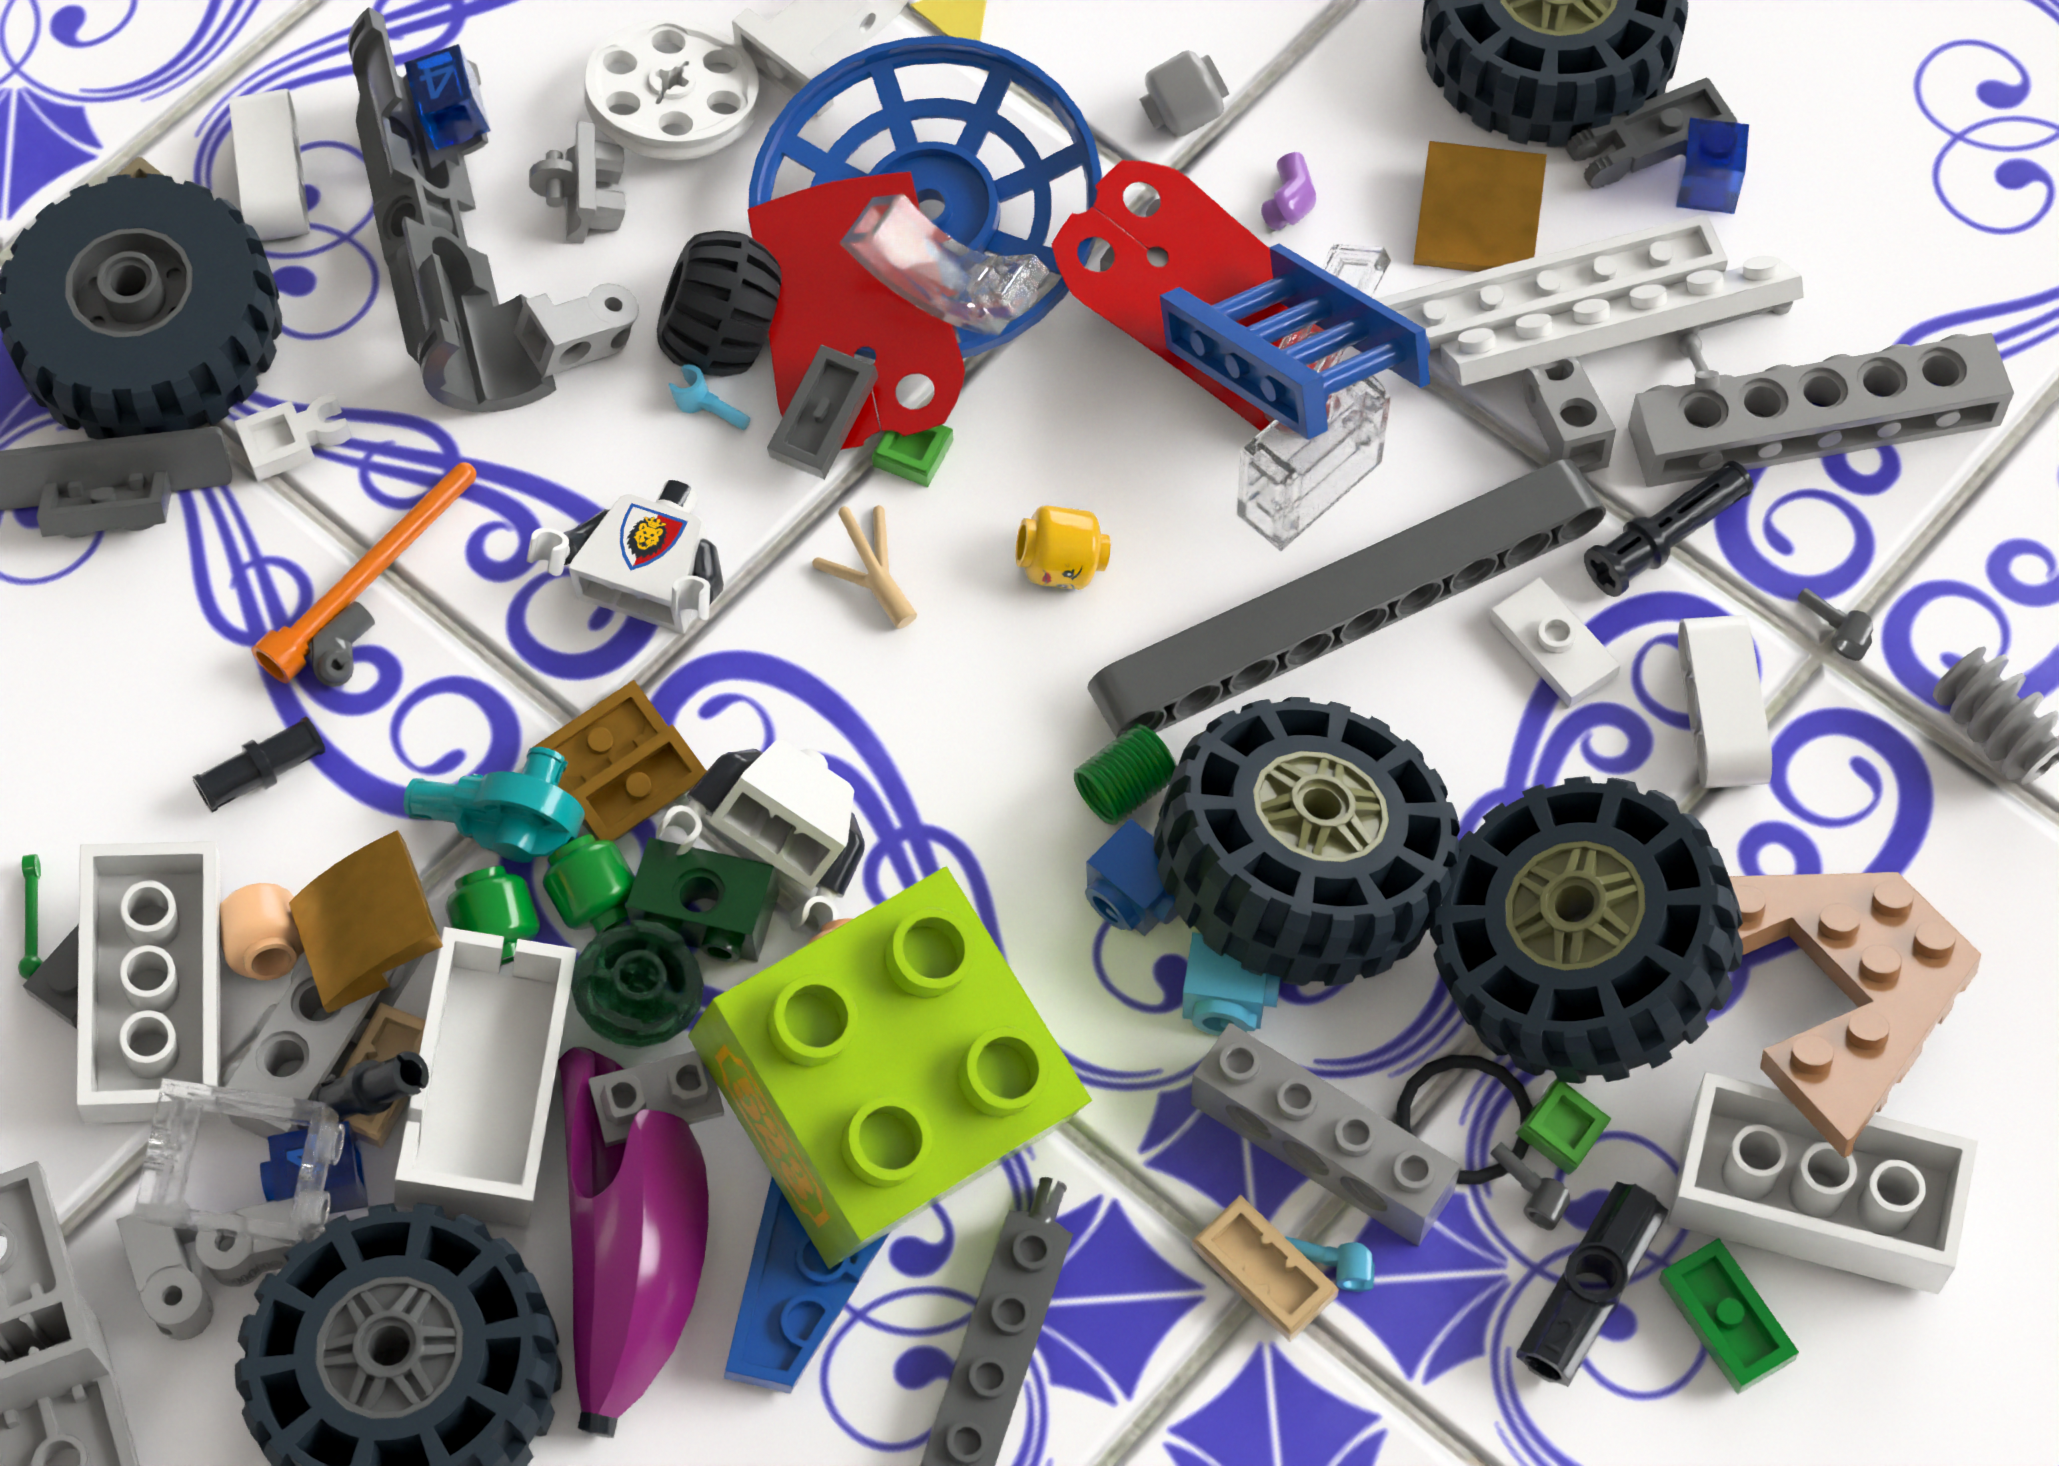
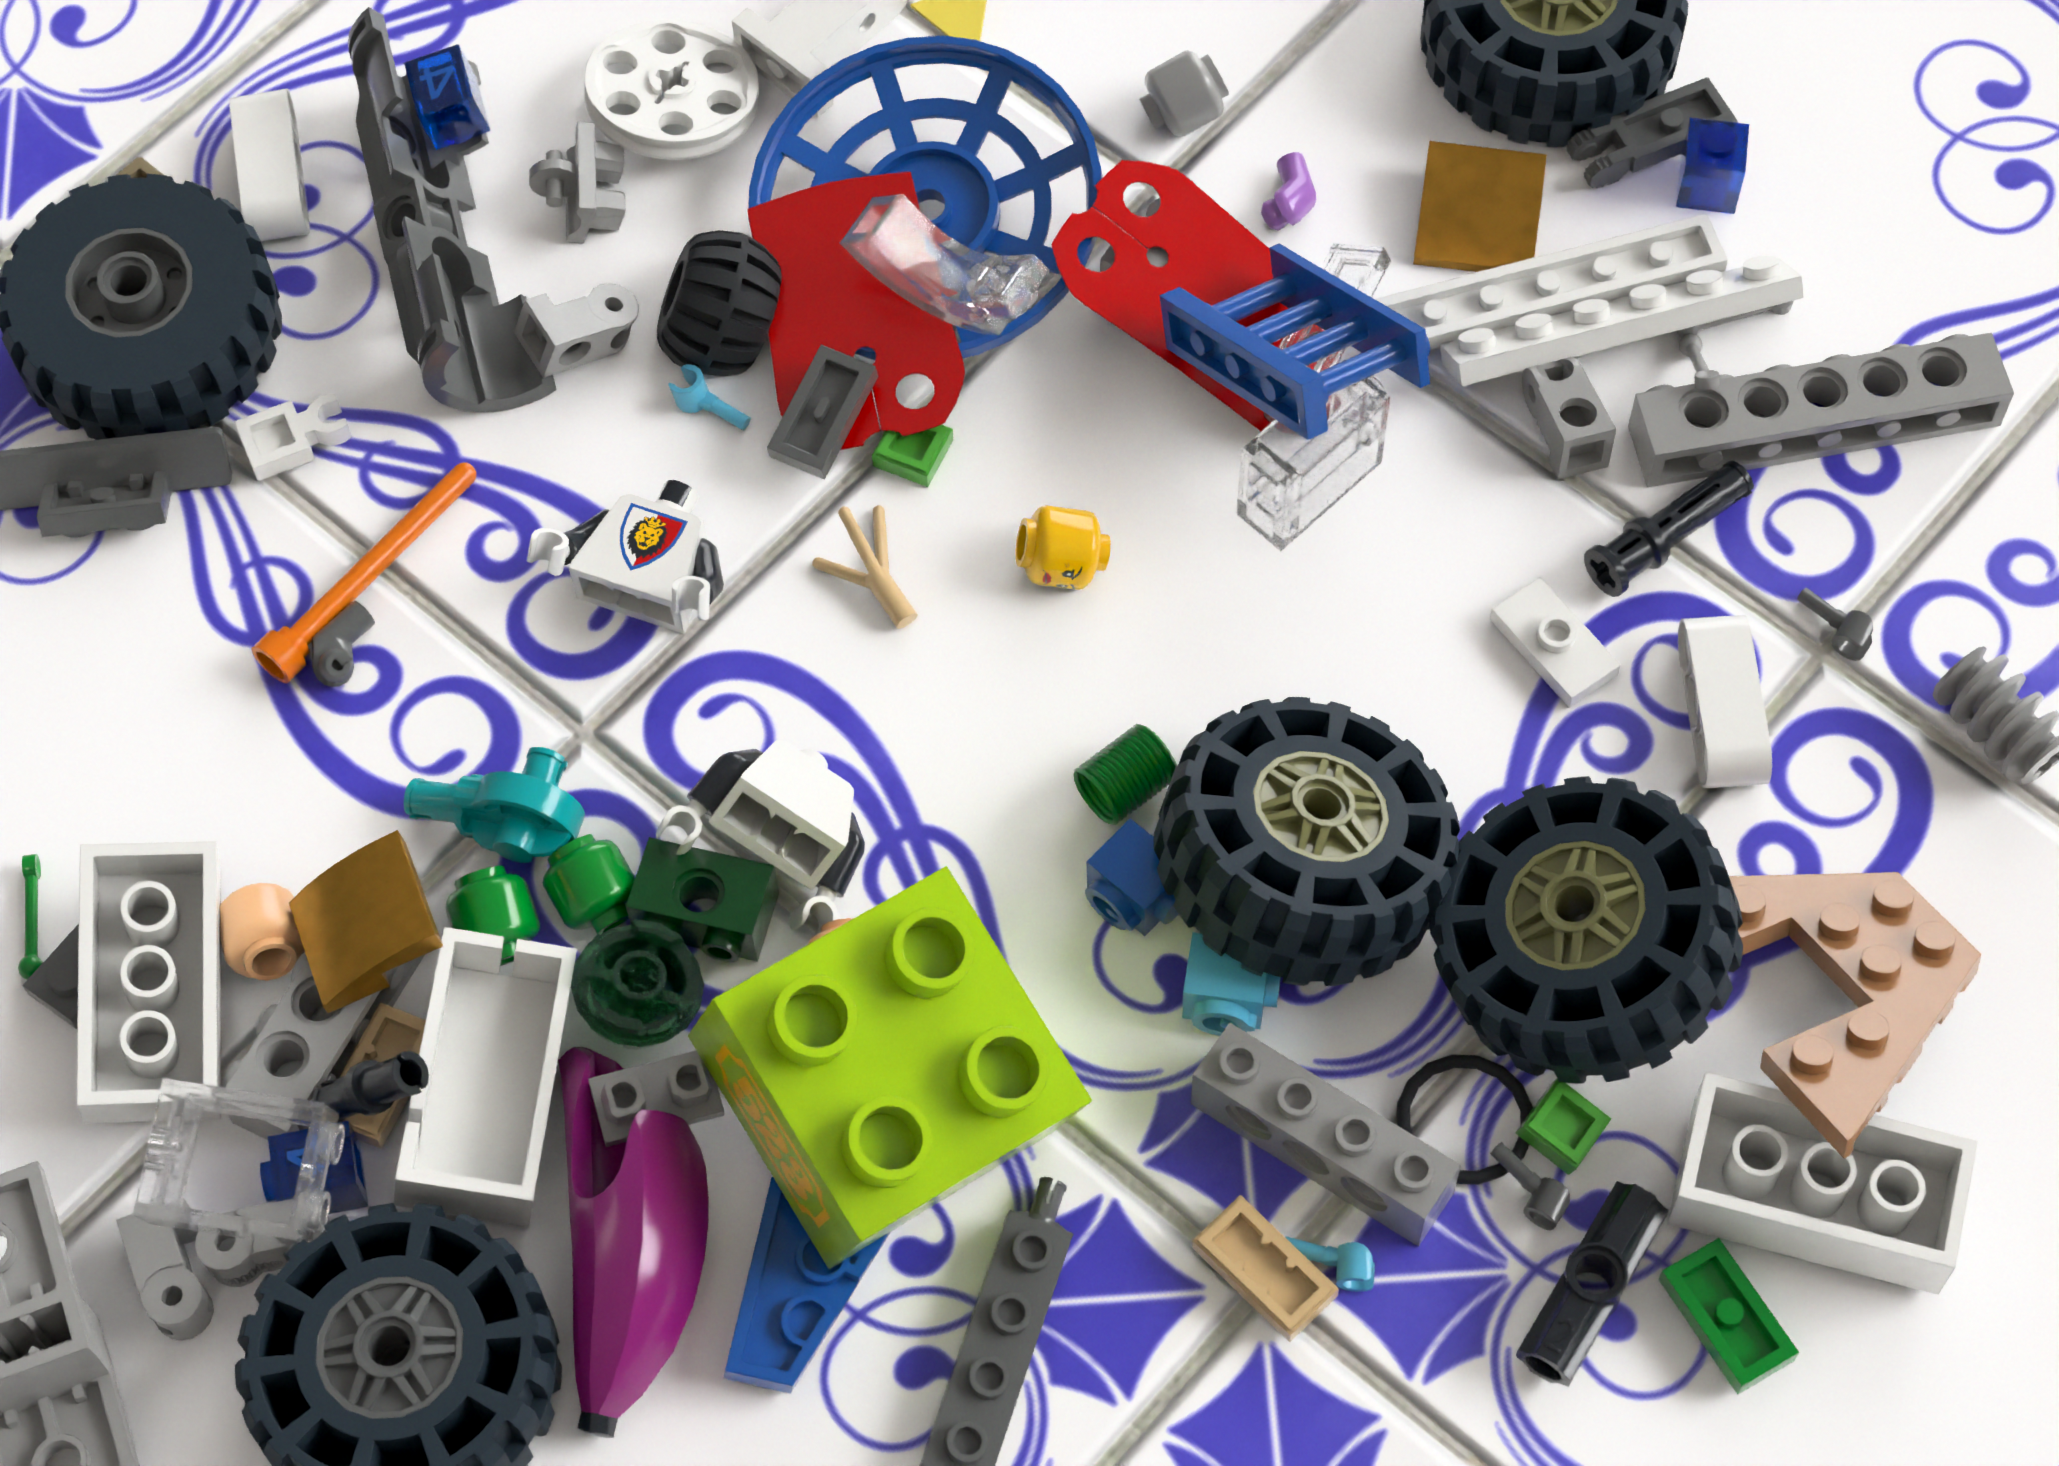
black pin [192,716,326,813] -> none
pearl gold slope [533,680,707,842] -> none
dark grey beam [1087,459,1606,738] -> none

